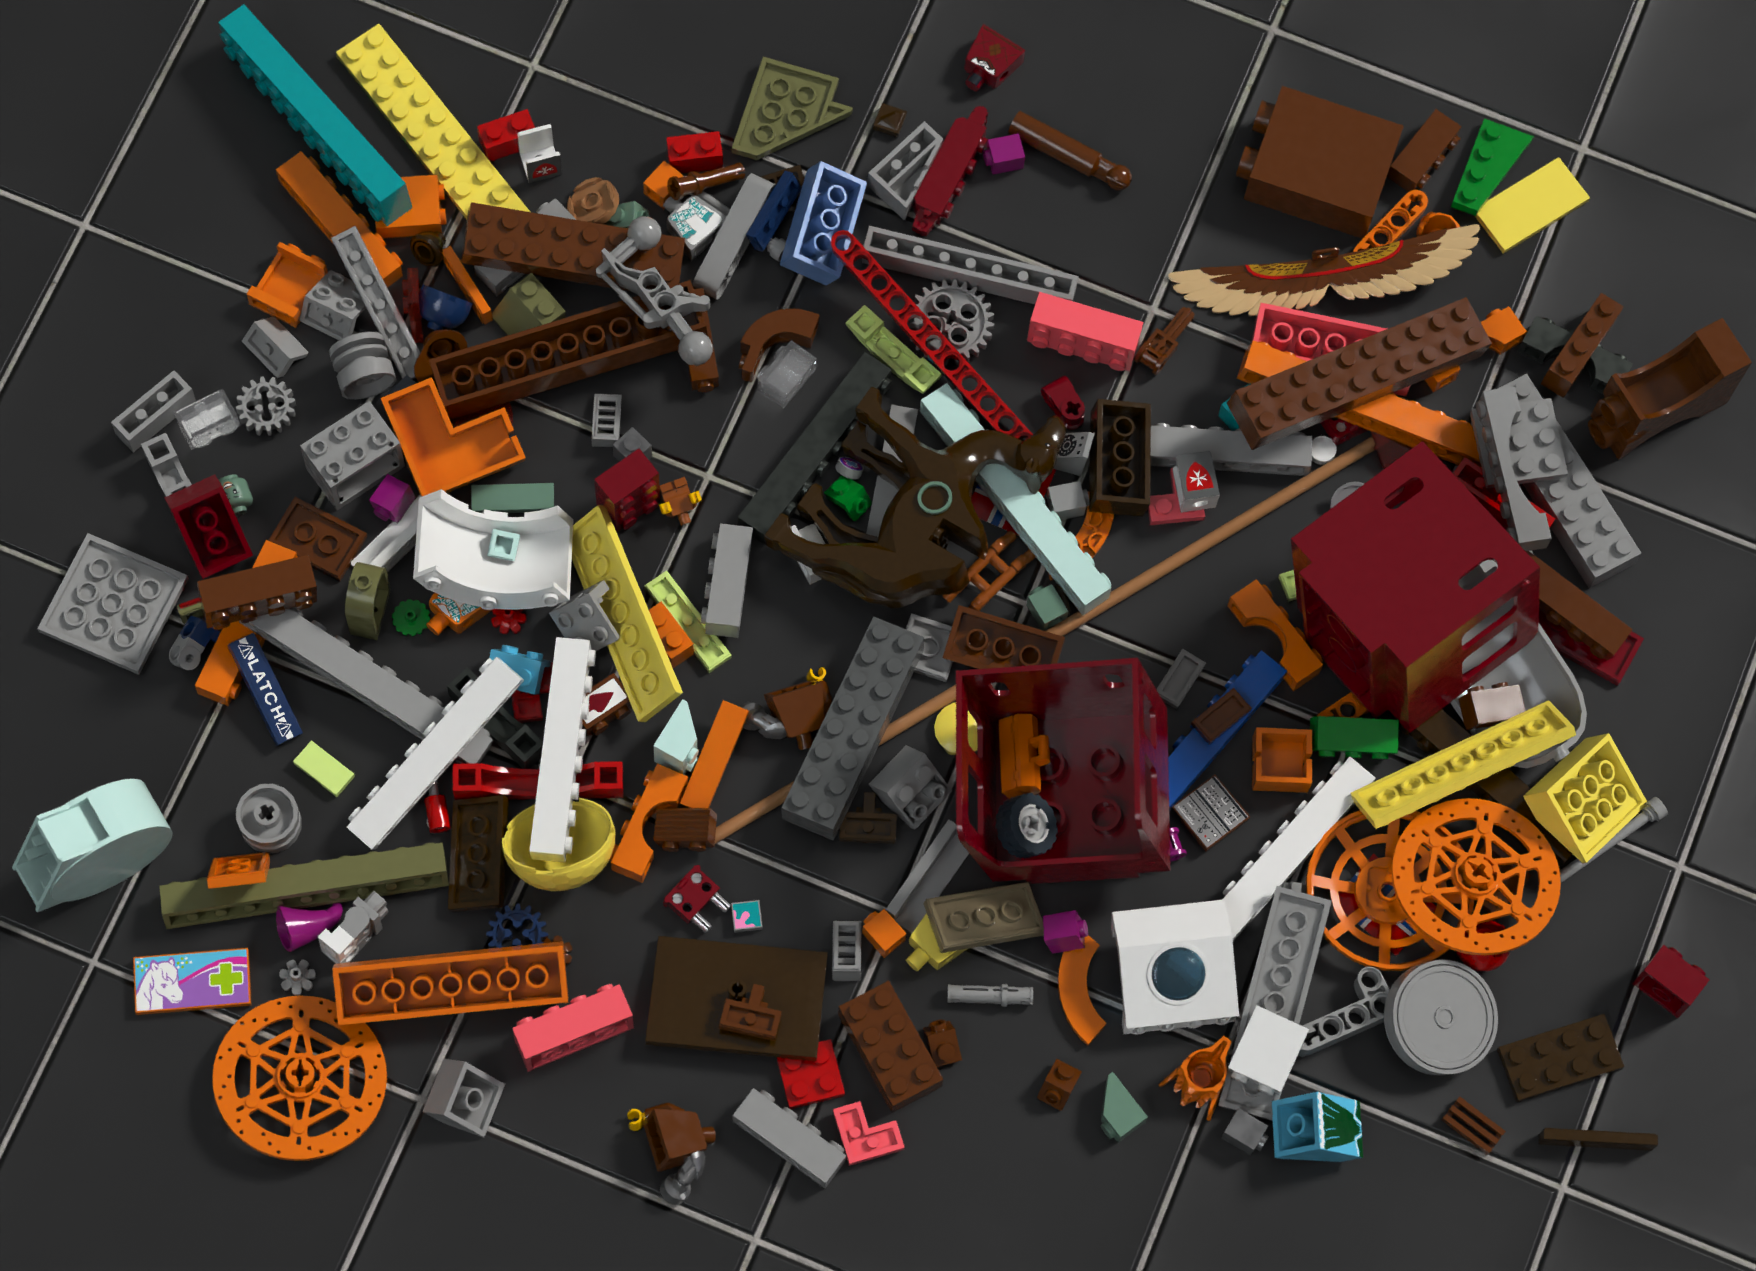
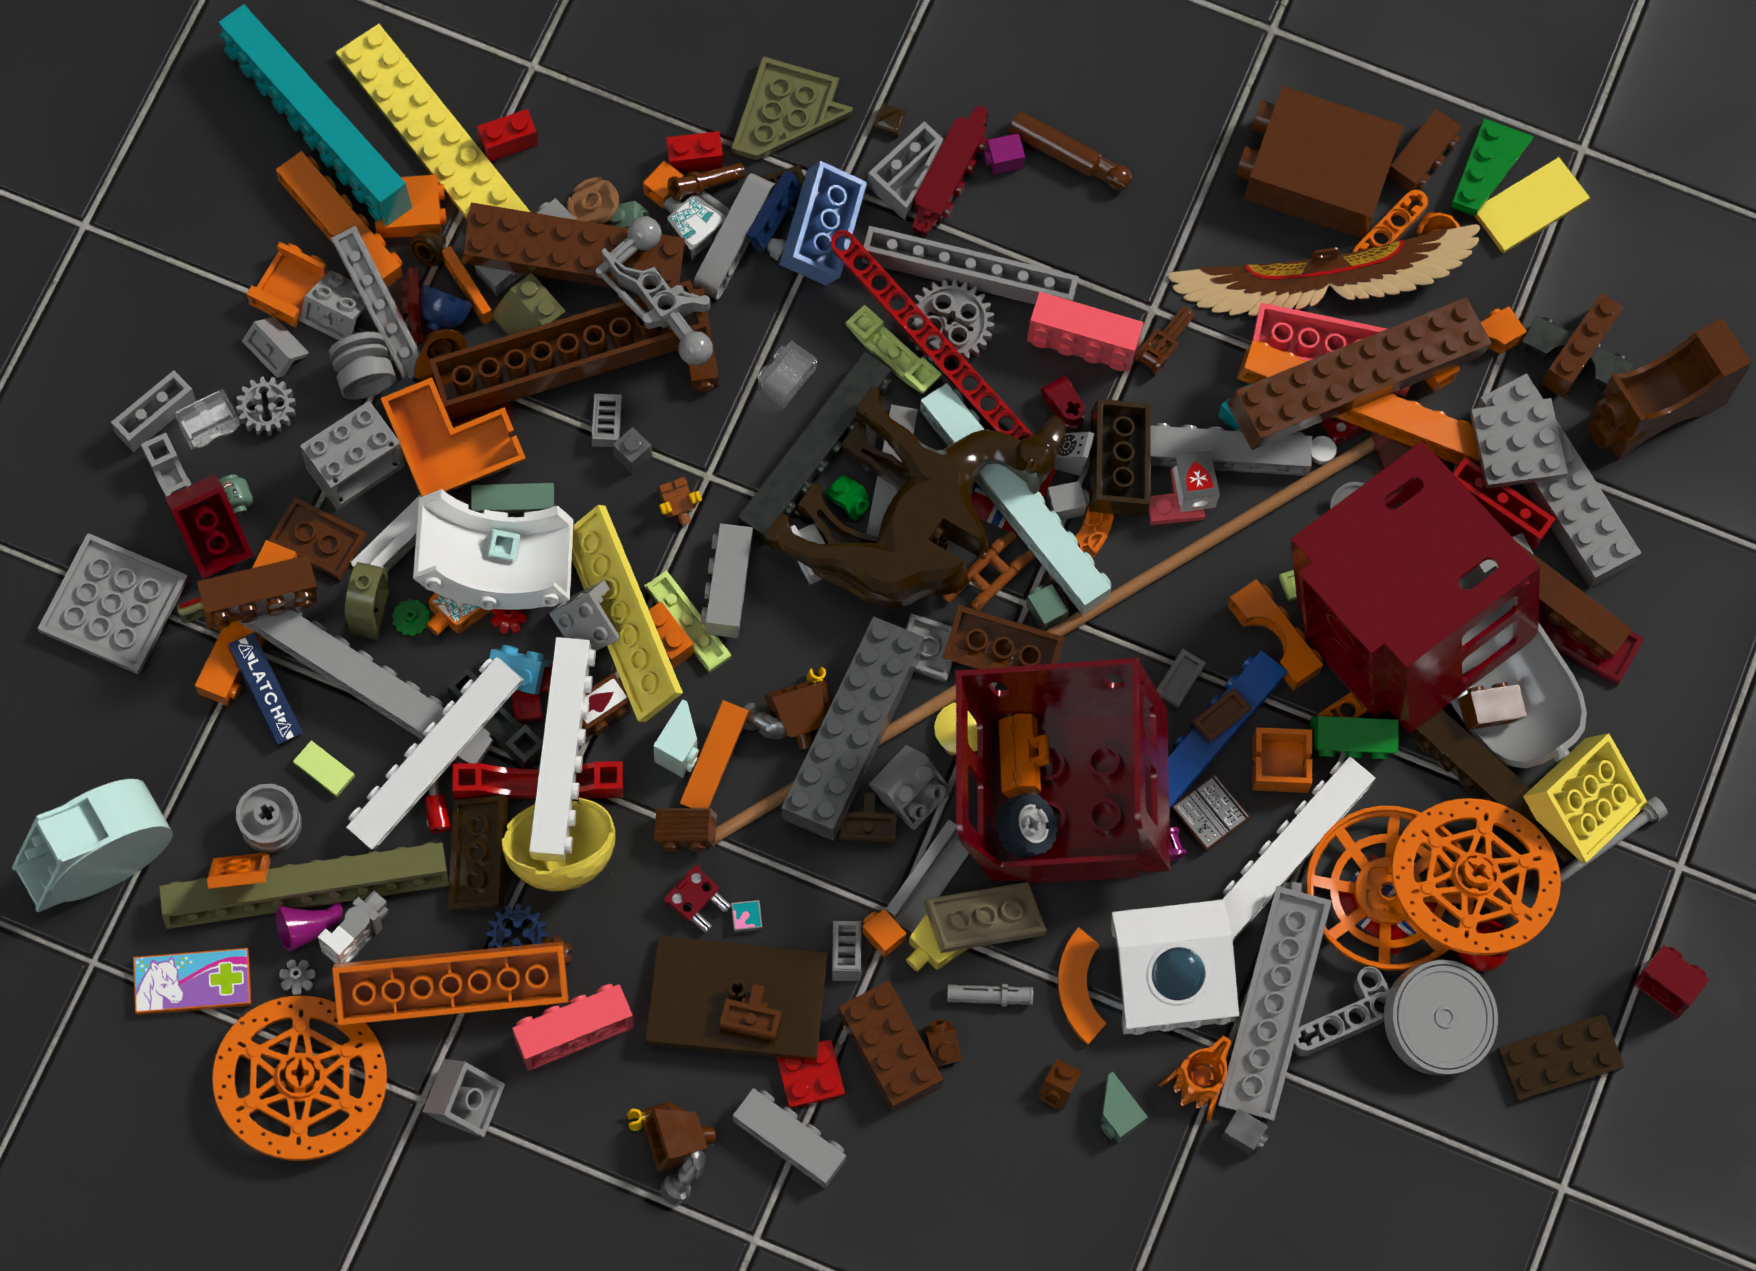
leg [169,615,221,670] -> none
magenta brick [369,474,416,523] -> none
white piece [517,124,562,183] -> none
dark red brick [594,448,660,533] -> none
orange arch [610,763,688,883] -> none
reddish brown arch [739,309,820,382] -> none
coral plate [833,1101,905,1166] -> none
light grey tile [835,457,864,480] -> none
sand green piece [917,481,952,515] -> none
dark red torso [965,24,1025,91] -> none
magenta brick [1043,910,1088,954] -> none
white brick [1228,1005,1309,1096] -> none
medium azure slope [1272,1092,1363,1162] -> none
light yellow plate [1350,700,1576,829] -> none
reddish brown tile [1442,1096,1506,1155] -> none
light grey arch [1476,386,1551,551] -> none
dark brown tile [1538,1128,1658,1151] -> none

